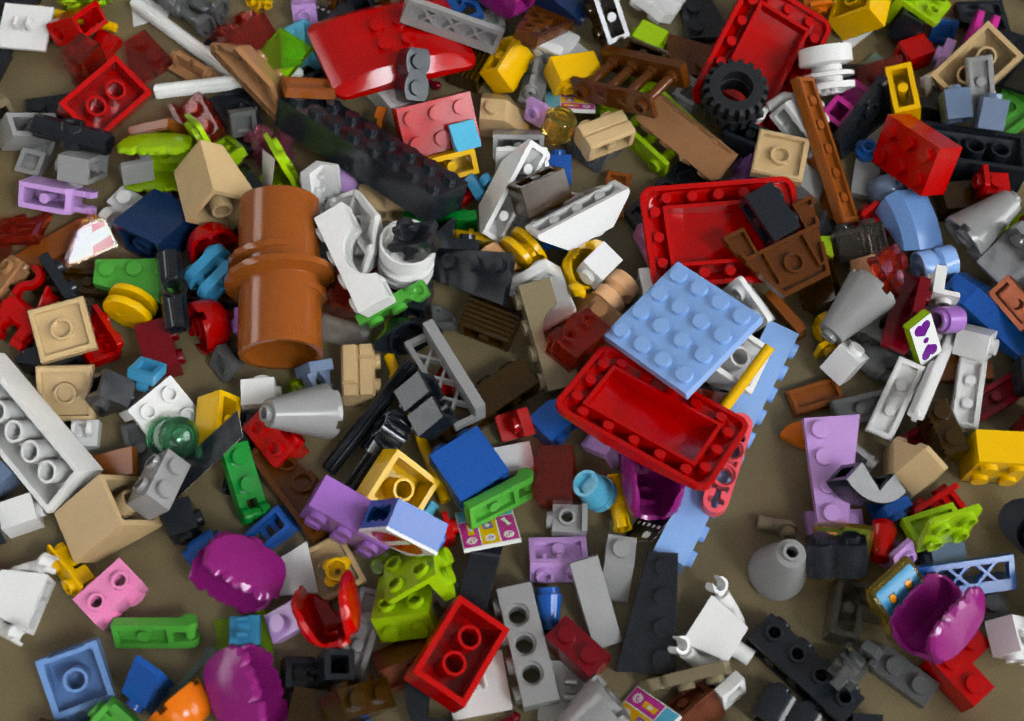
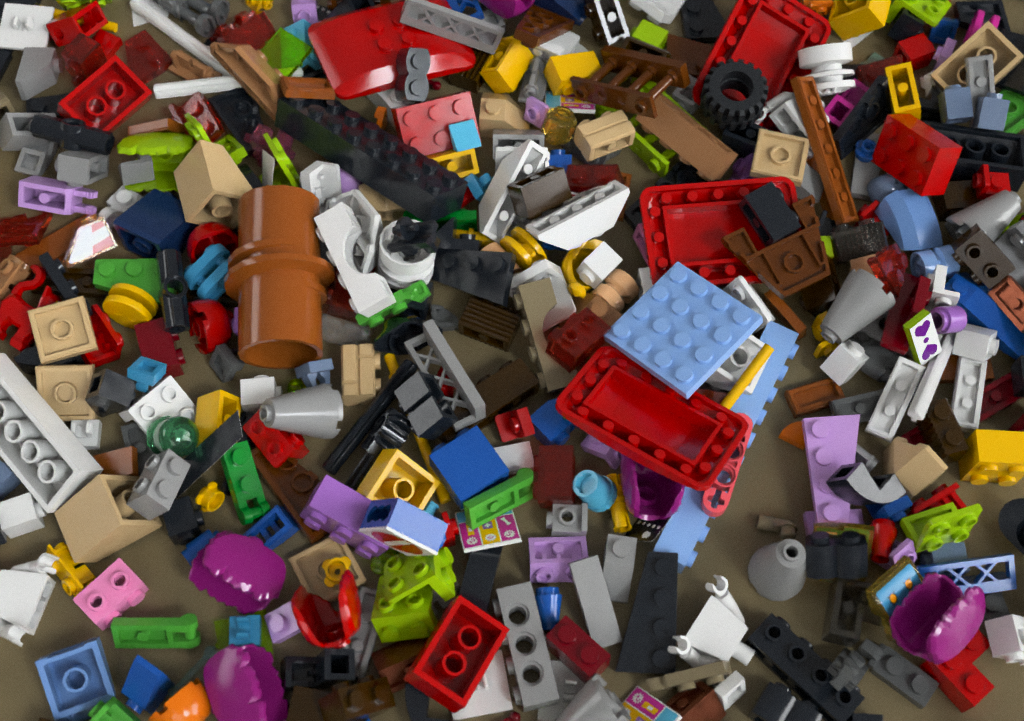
dark grey tile [228,107,258,138] -> none
white sticker [279,541,318,596] -> none
none -> light grey slope [15,47,63,100]
none -> yellow plate [195,481,225,512]
none -> clear red brick [566,164,624,193]
none -> dark brown brick [951,223,1016,290]

